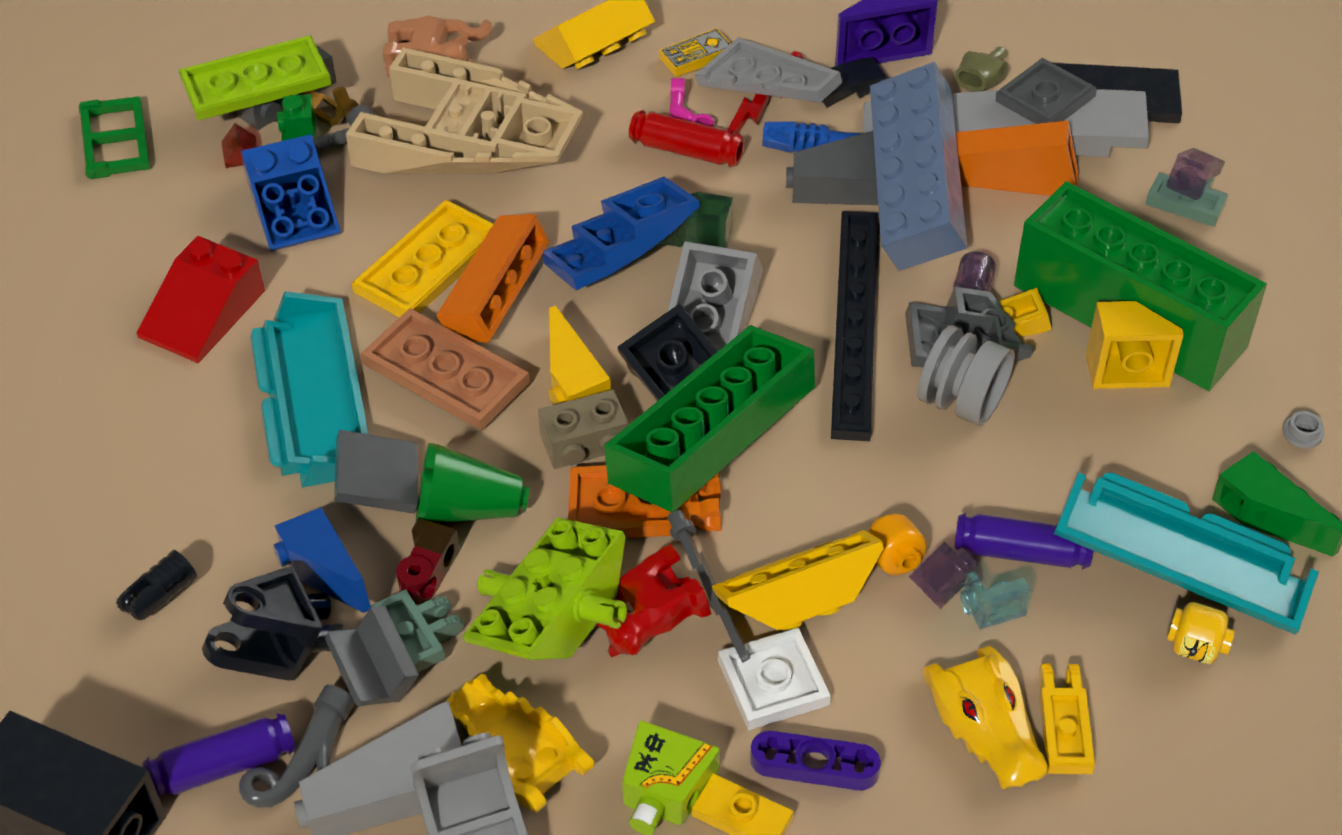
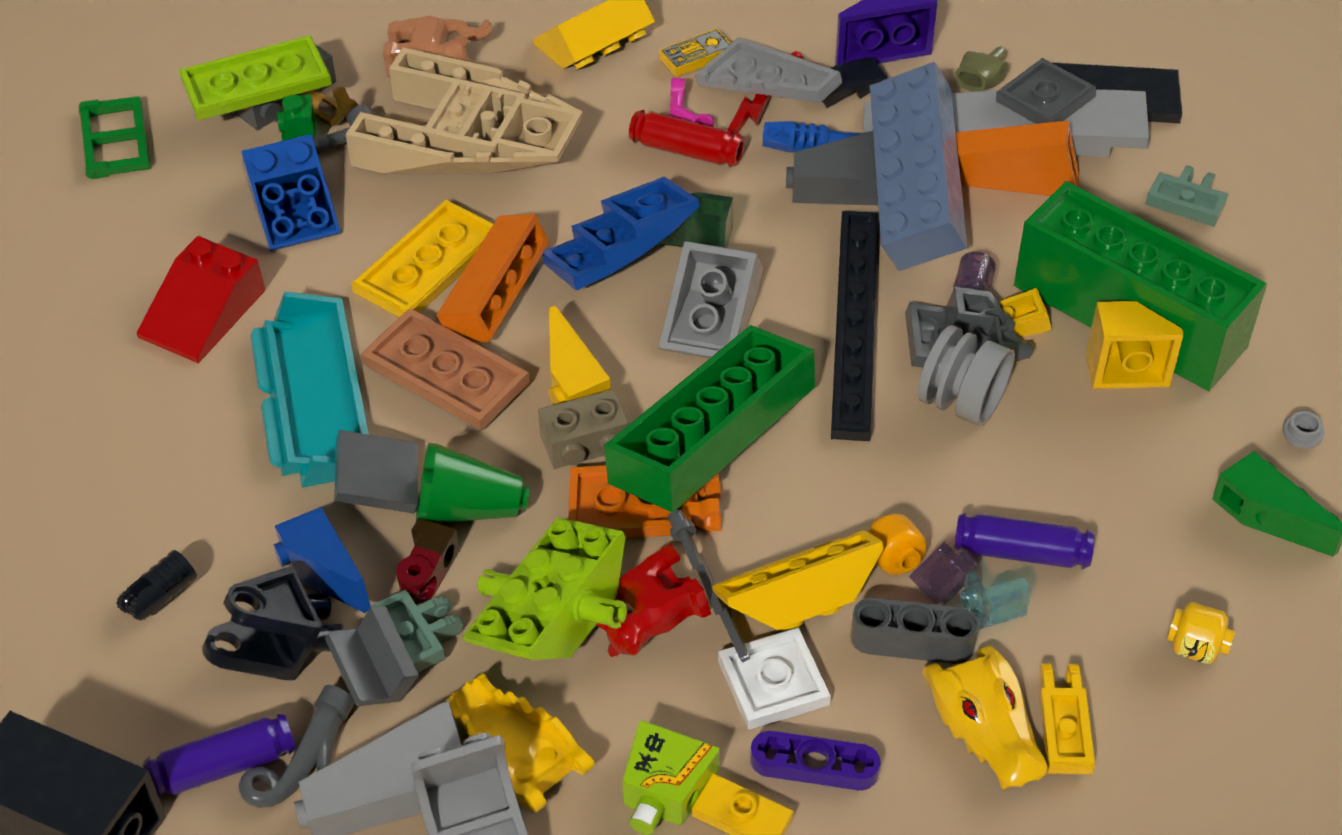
clear red slope [221,123,258,168] -> none
black slope [617,303,718,401] -> none
teal slope [1054,473,1319,635] -> none
bracket [1166,148,1225,200] -> none
none -> dark grey beam [851,598,979,664]

